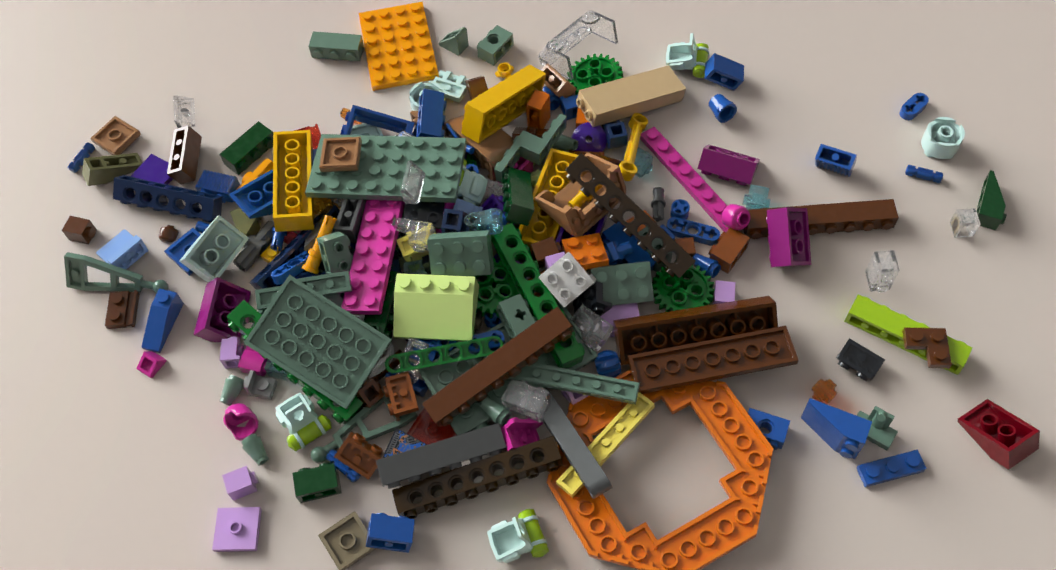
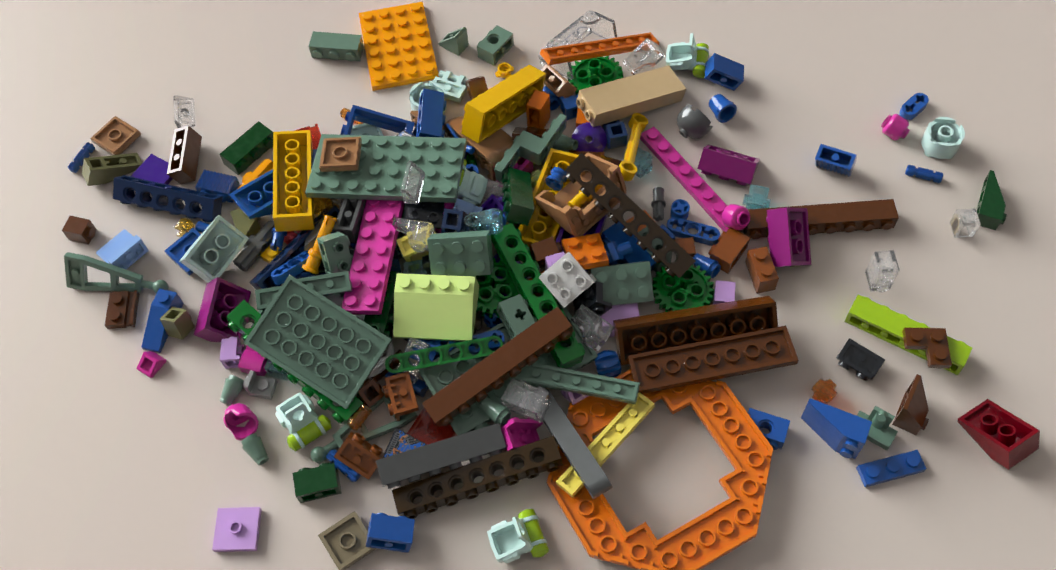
reddish brown piece [159,225,179,242] -> none
lavender brick [222,466,258,501] -> none
none -> olive brick [160,307,195,340]
none -> clear yellow plate [175,218,194,237]
none -> clear orange pin [347,404,373,431]
none -> orange tile [540,32,659,65]
none -> blue wheel [545,167,568,191]
none -> clear arch [623,38,665,75]
none -> dark grey cylinder [677,104,713,139]
none -> dark orange brick [745,246,779,294]
none -> dark pink head [881,114,910,140]
none -> reddish brown slope [892,374,929,435]

